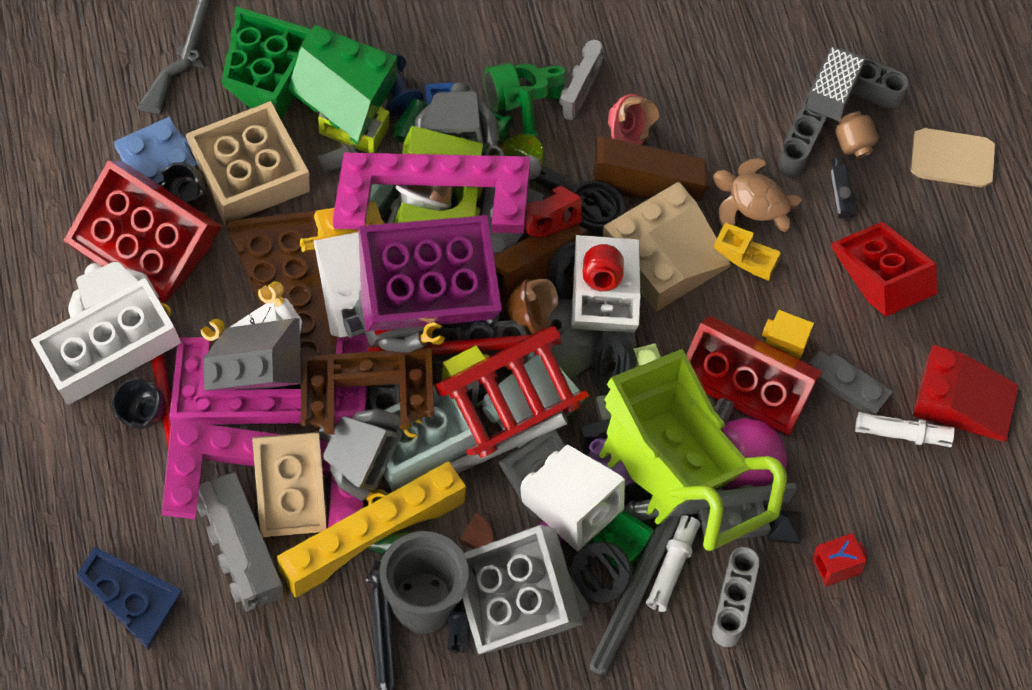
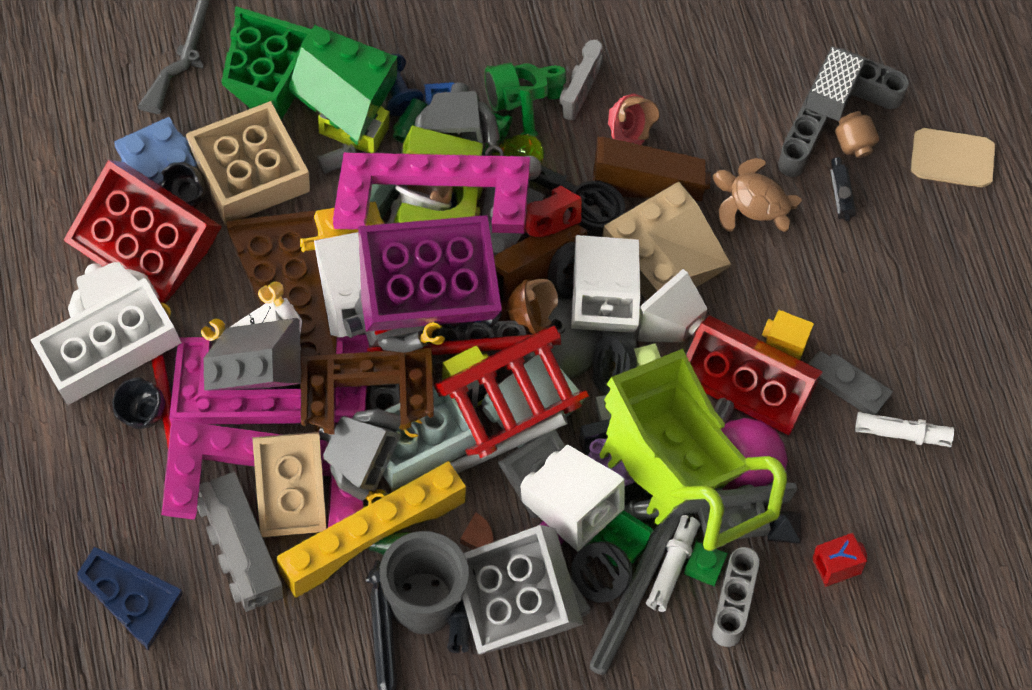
red head [582,244,624,292] -> none
yellow slope [714,222,781,281] -> none
red slope [831,221,937,317] -> none
red slope [912,345,1019,442] -> none
none -> white slope [635,269,707,342]
none -> green plate [684,541,727,586]

